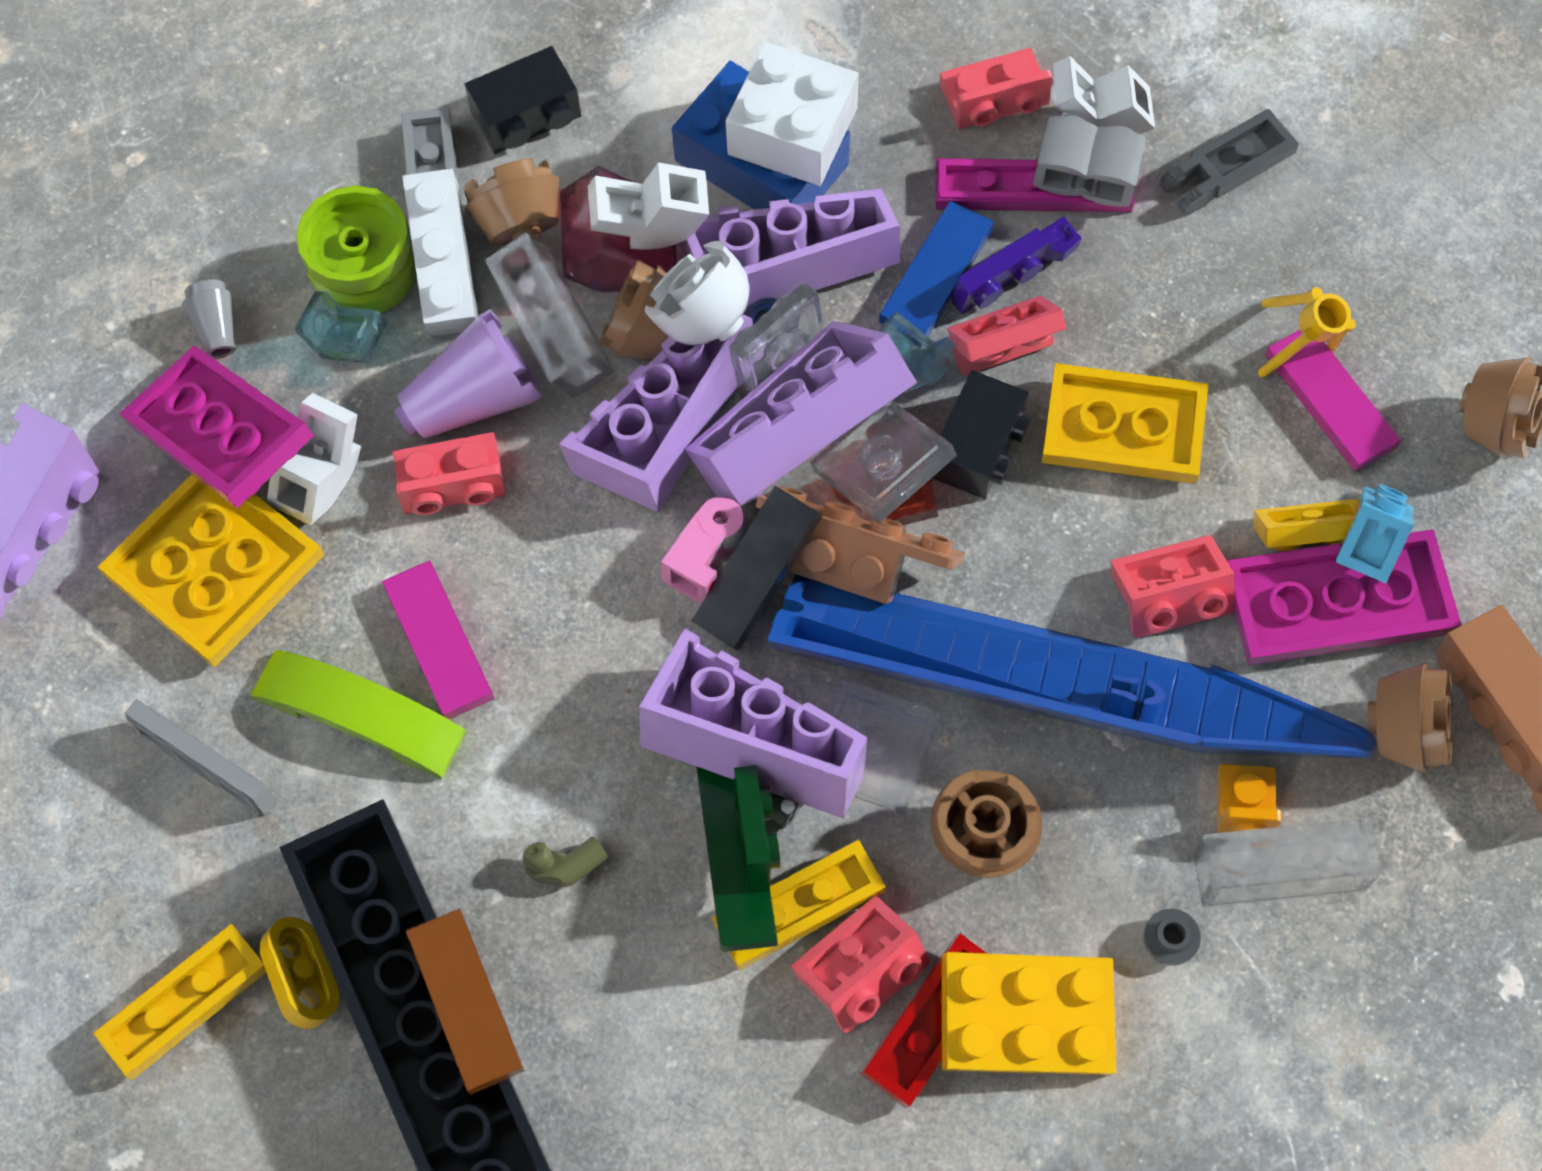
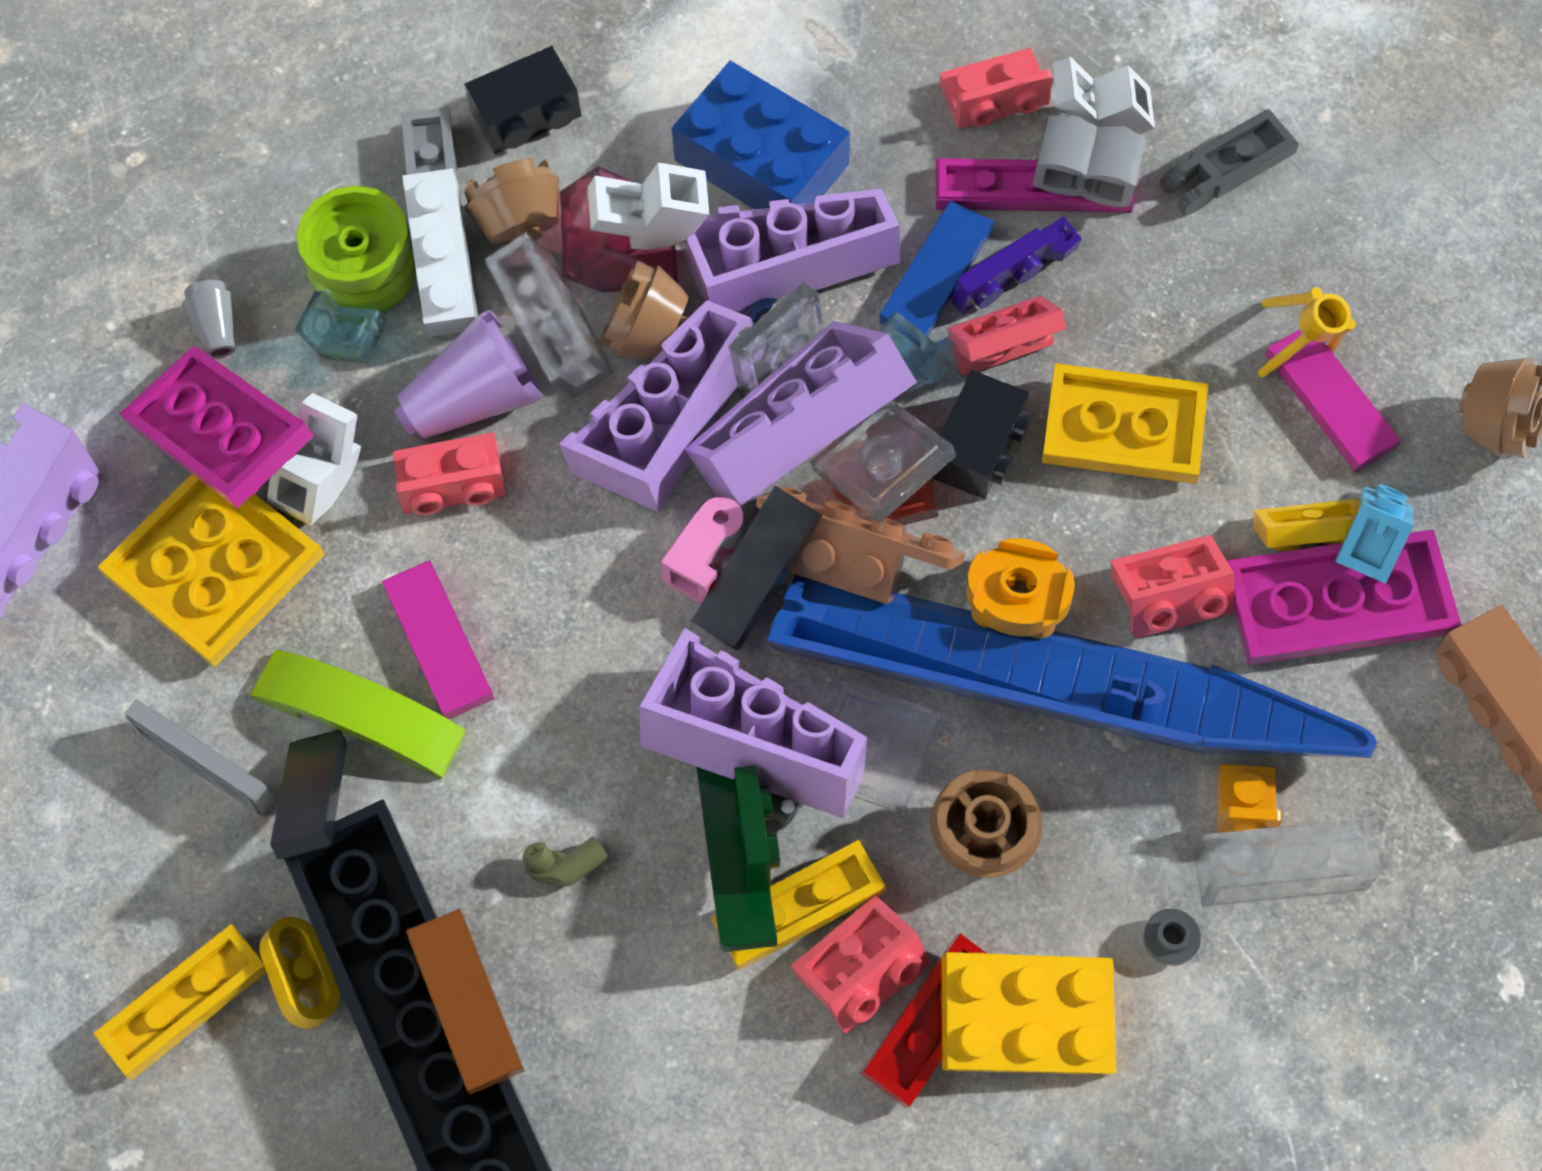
white cylinder [644,241,750,345] -> none
white brick [726,41,859,187] -> none
medium nougat cone [1367,663,1453,773] -> none
none -> black tile [270,729,347,859]
none -> light orange plate [966,538,1075,639]

